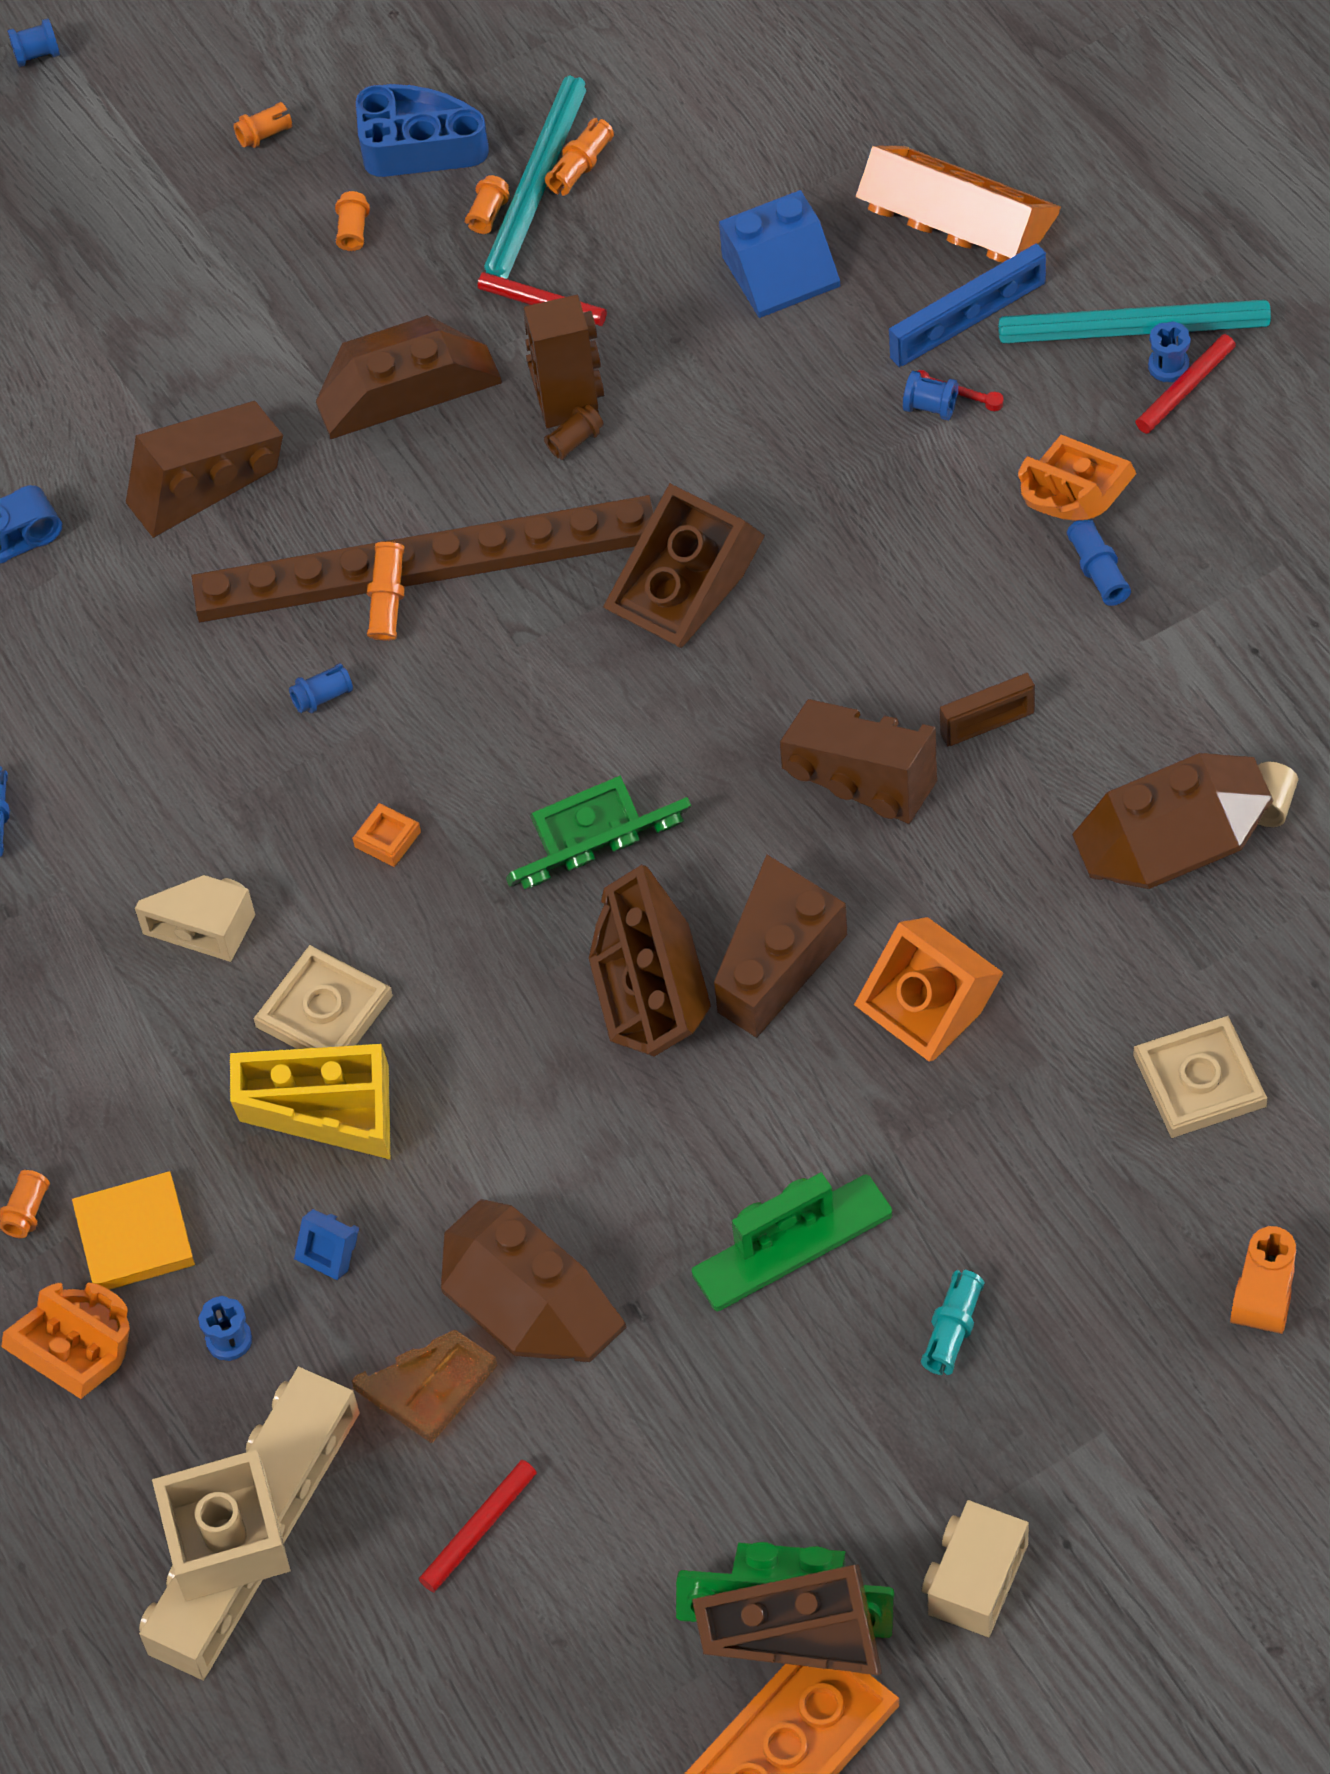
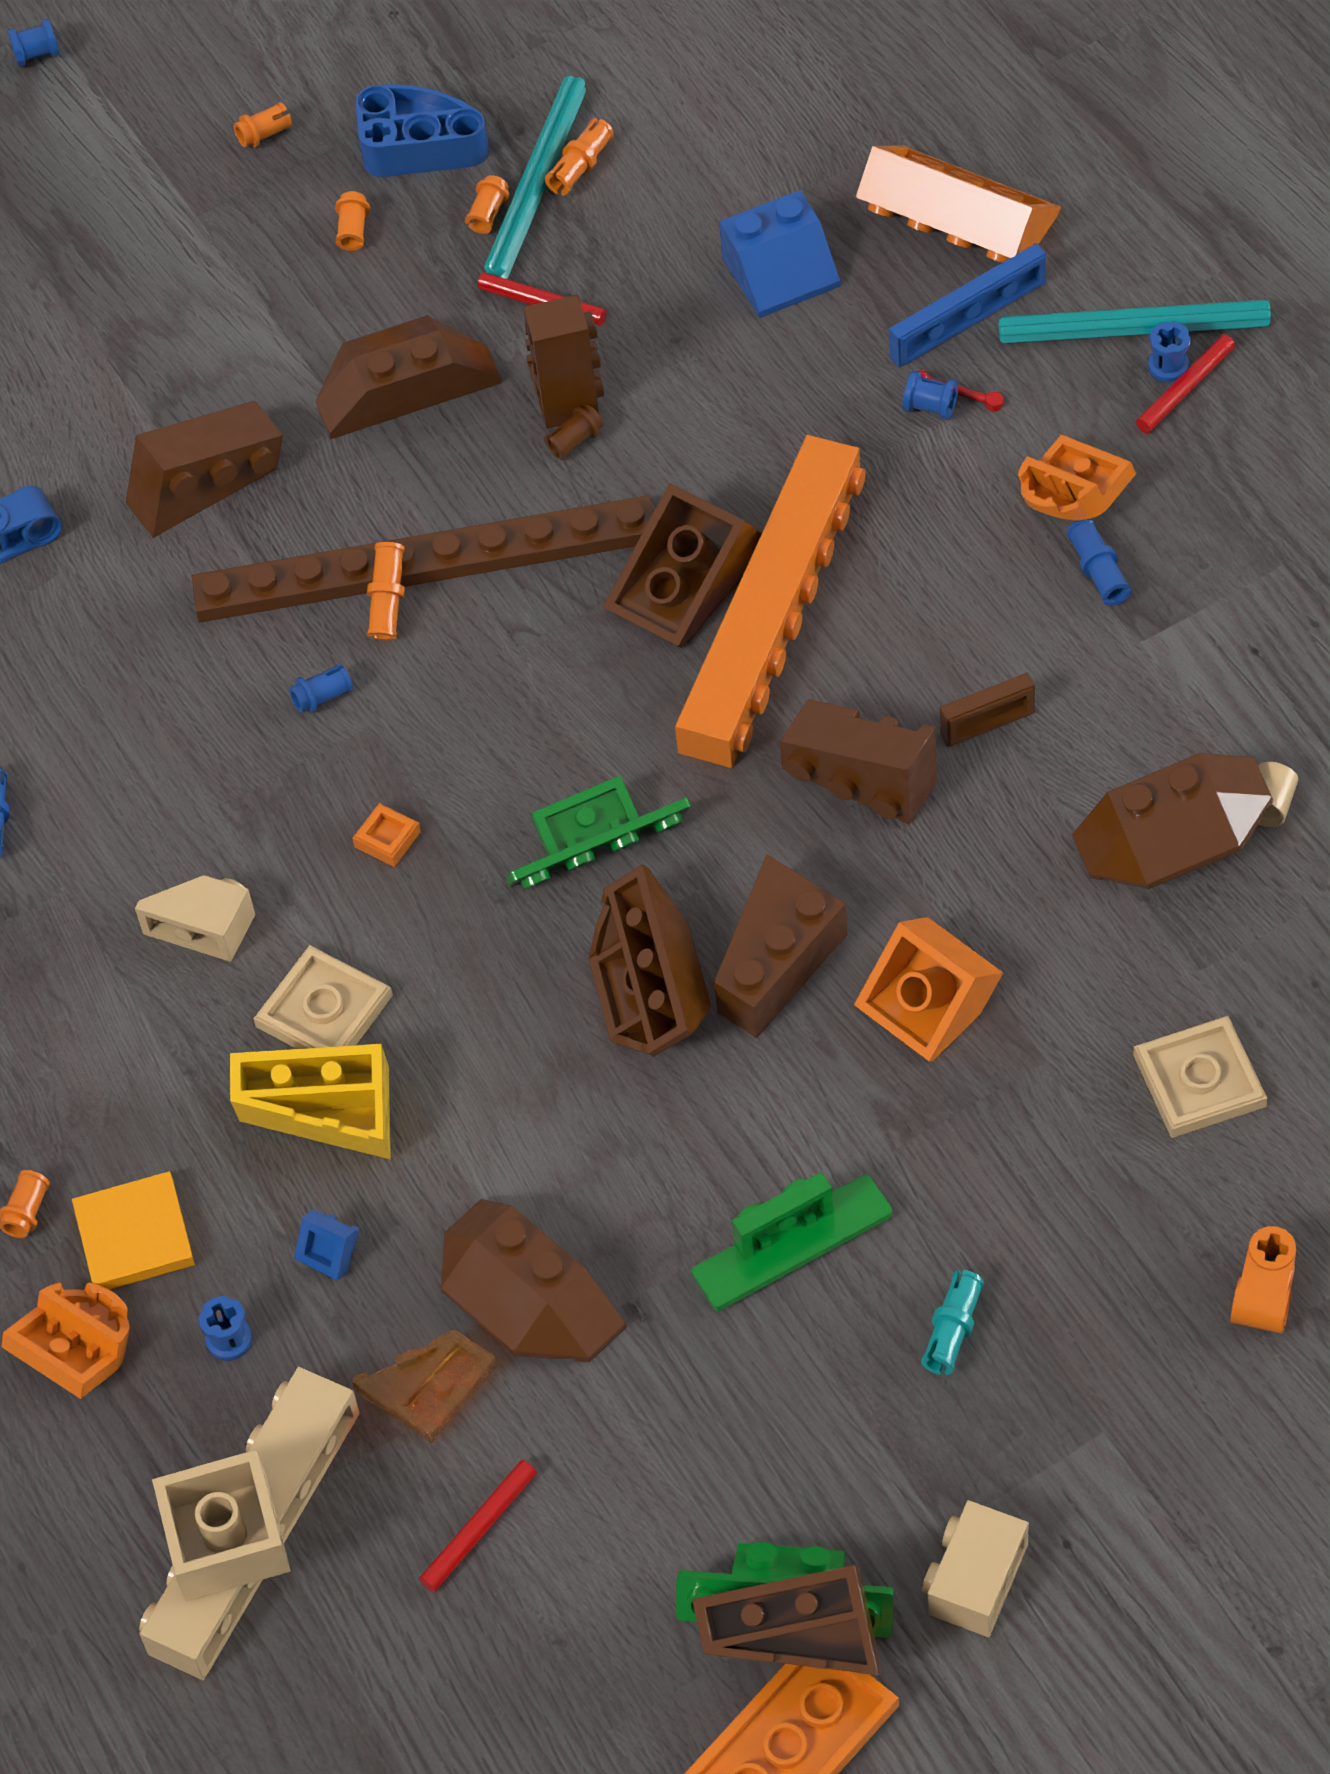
none -> orange brick [675,435,866,768]

